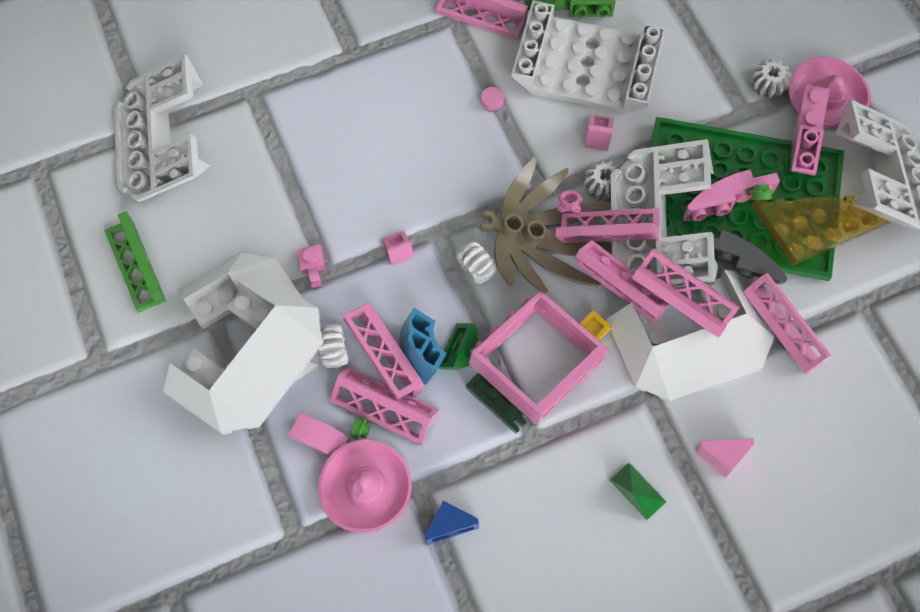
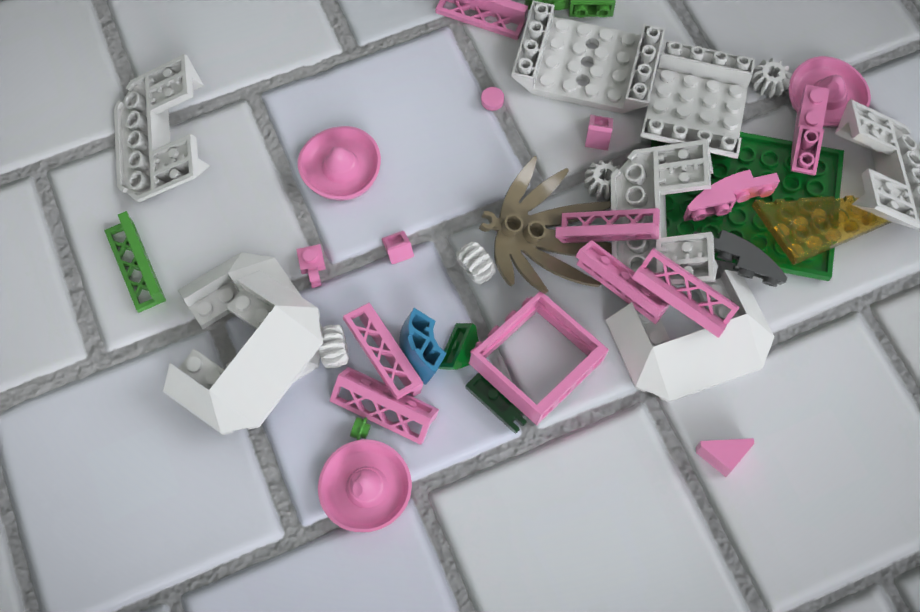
bright pink slope [288,412,350,457] -> none
blue slope [425,501,479,545] -> none
bright pink plate [557,191,583,214] -> none
yellow plate [580,310,612,341] -> none
green slope [610,463,666,520] -> none
bright pink fence [743,273,831,374] -> none
bright green plate [749,184,774,200] -> none
none -> bright pink hat [298,126,381,201]
none -> white slope [640,40,755,159]

